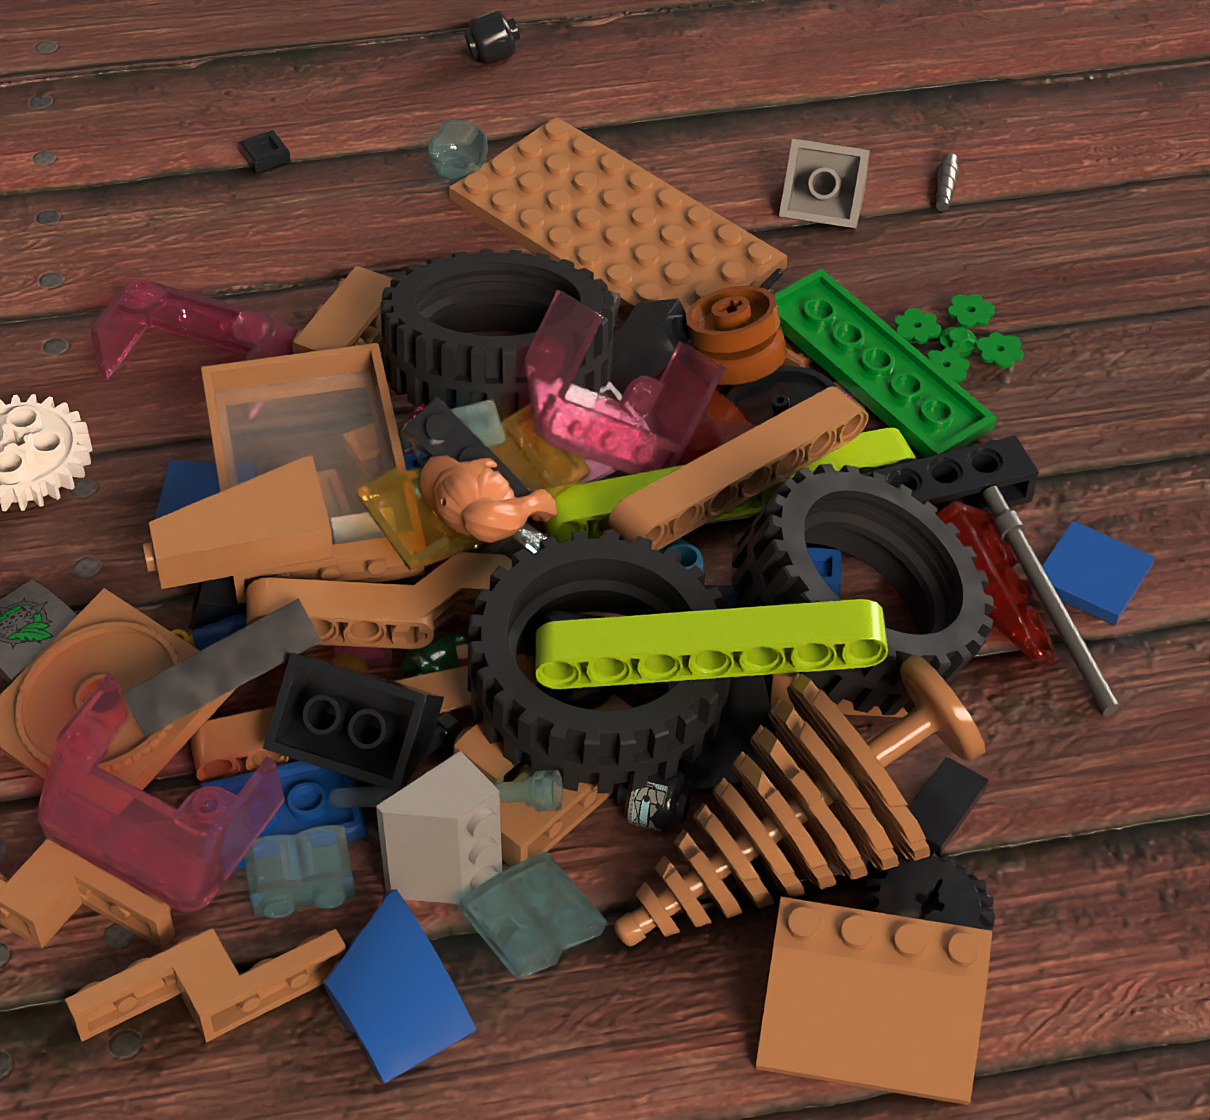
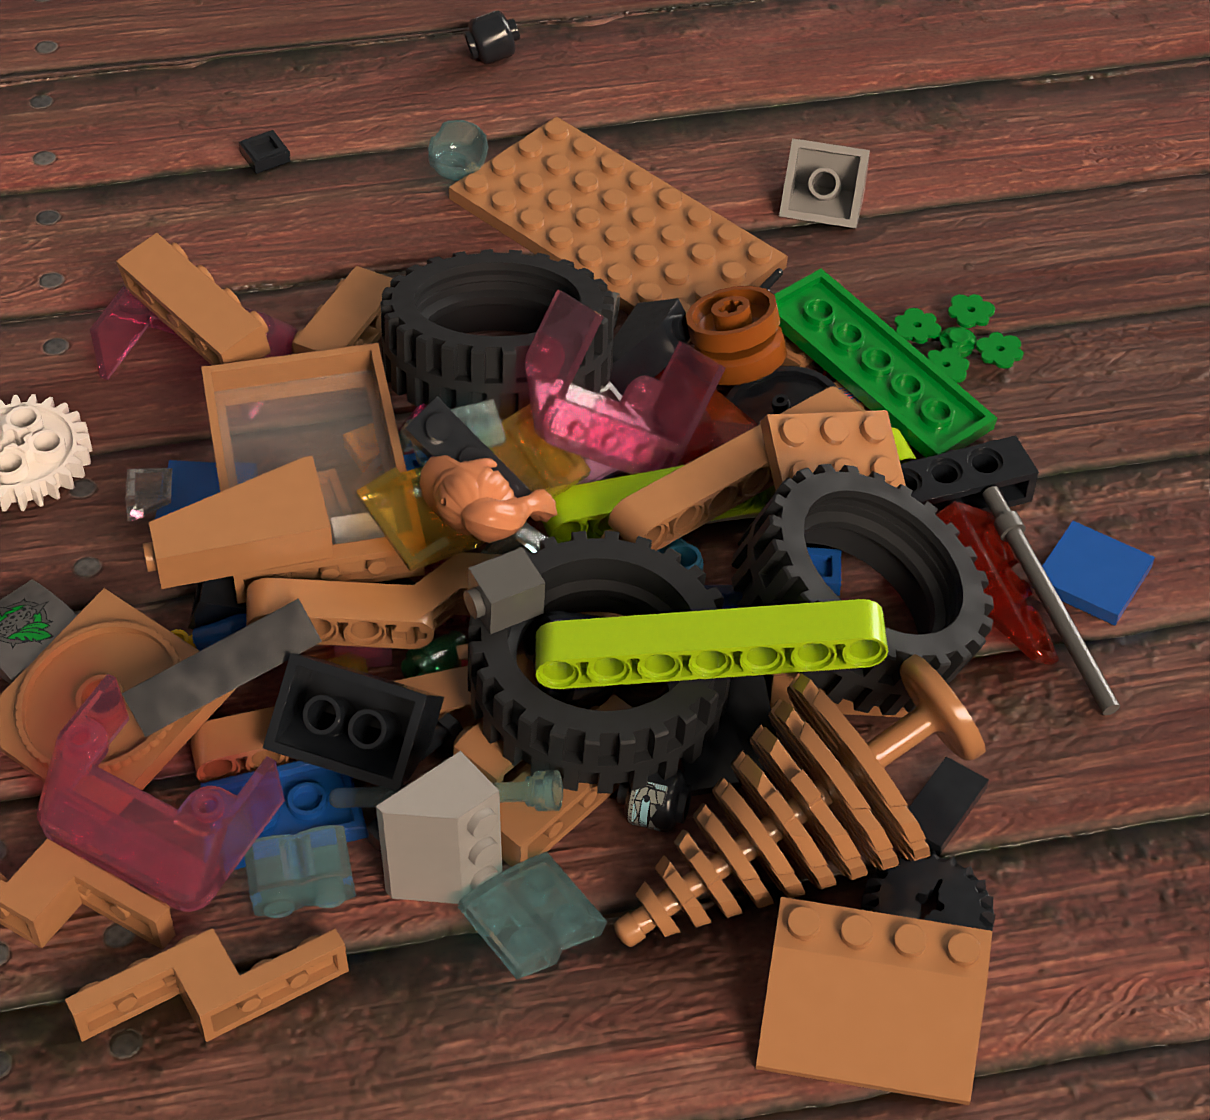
blue slope [322,889,477,1084] -> none
flat silver animal [936,153,959,211] -> none
none -> medium nougat brick [116,233,271,365]
none -> clear slope [125,468,173,521]
none -> dark grey brick [463,547,546,634]
none -> medium nougat plate [760,410,906,491]

